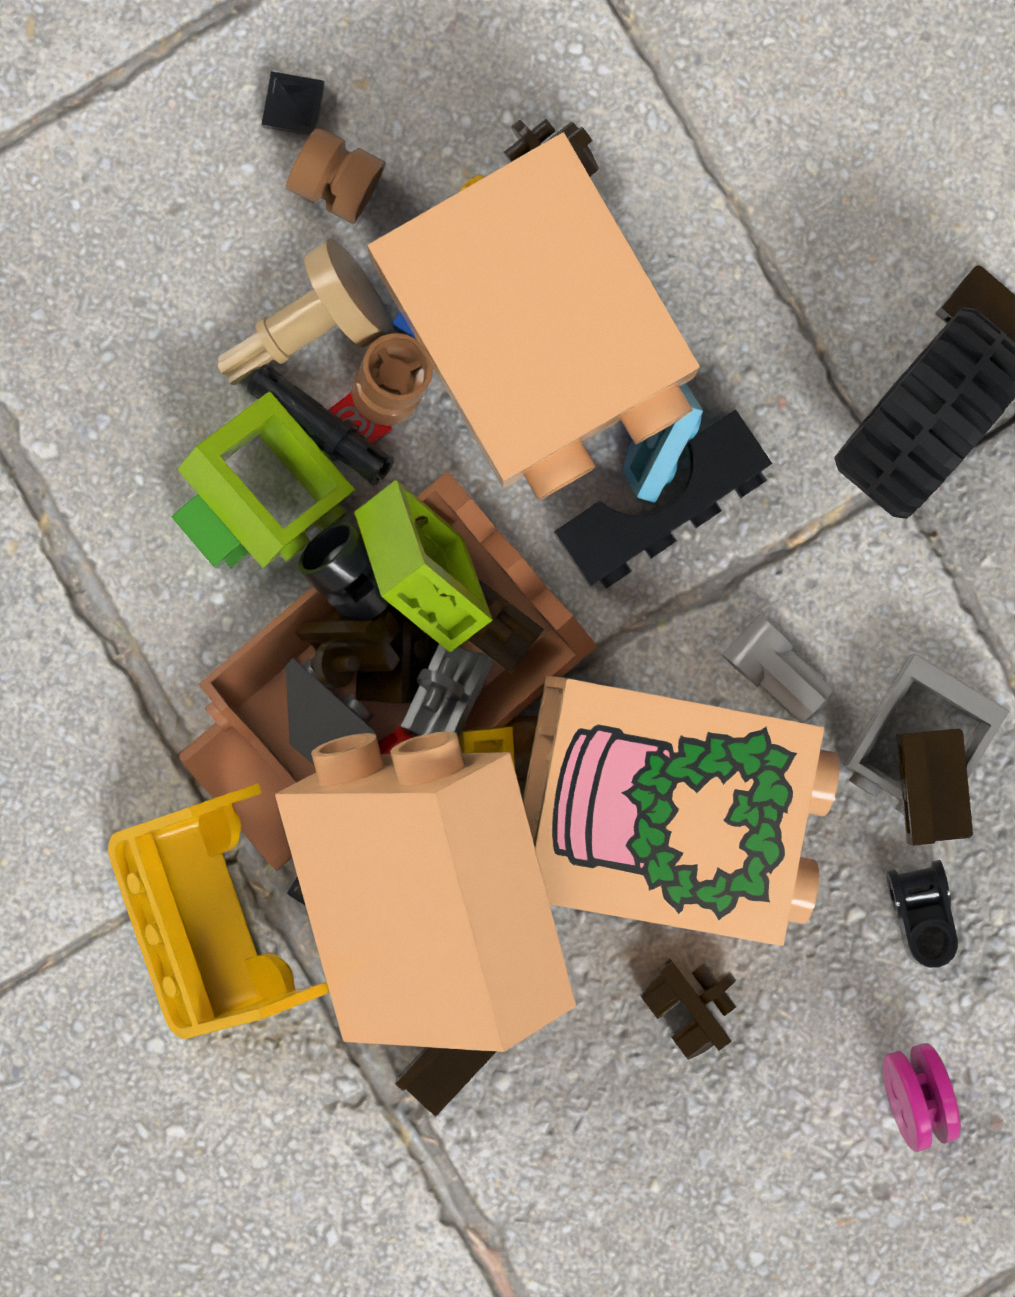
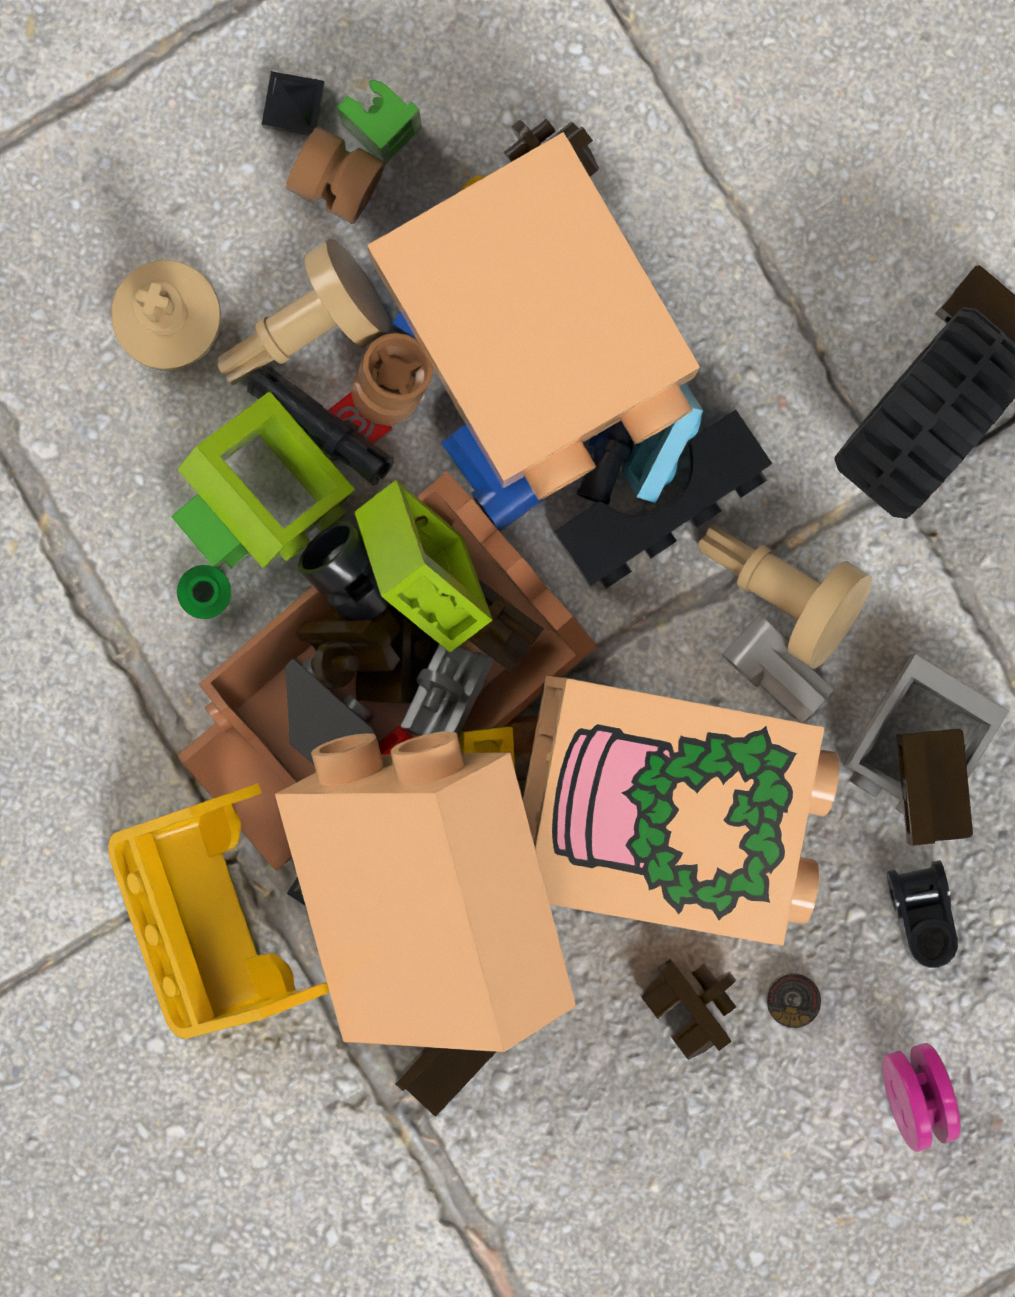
none -> tan piece [111,260,222,371]
none -> green plate [177,565,232,619]
none -> bright green hinge [337,80,422,164]
none -> blue piece [441,424,544,532]
none -> black pin [576,421,632,505]
none -> tan piece [698,524,872,669]
none -> clear smoke tile [766,972,821,1028]

